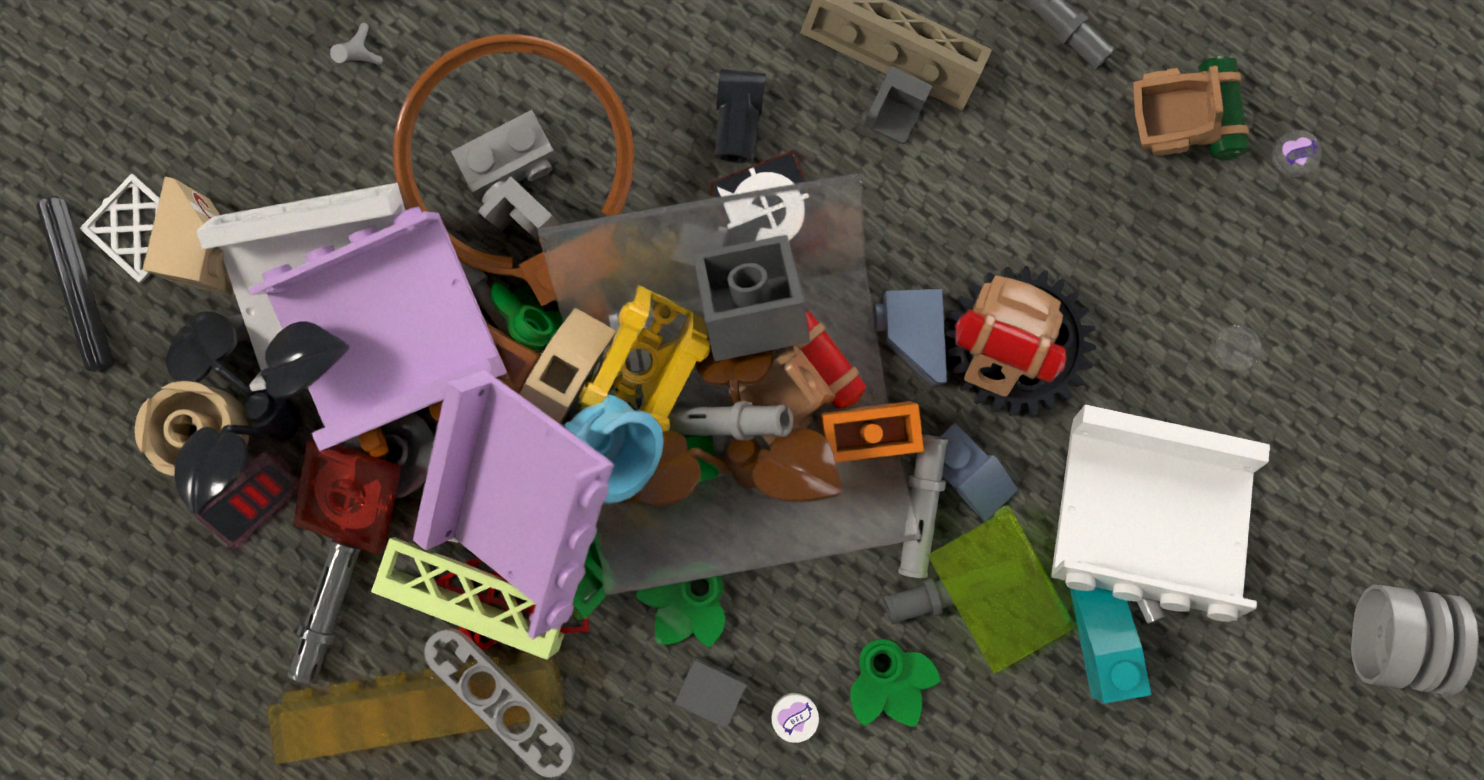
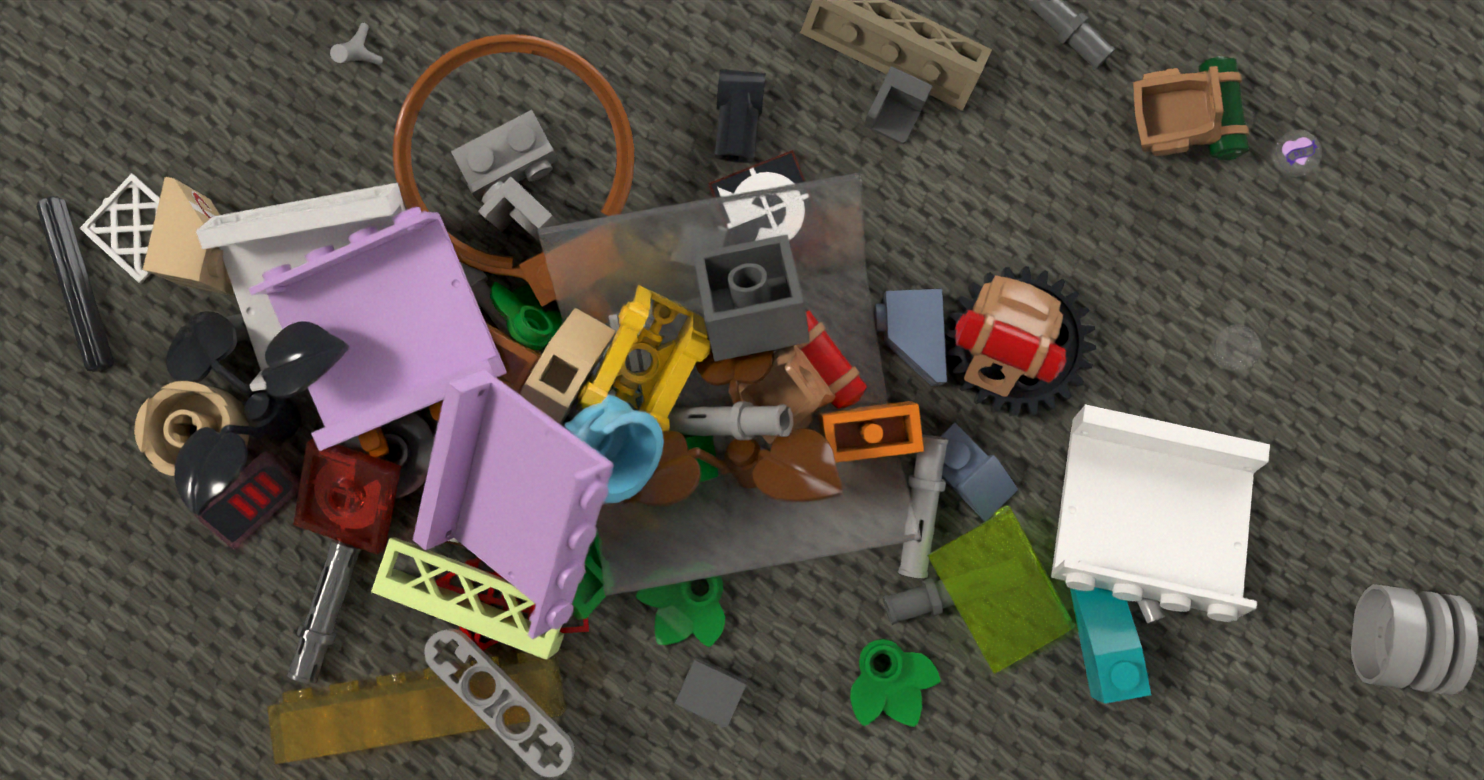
white tile [771,693,819,743] -> none

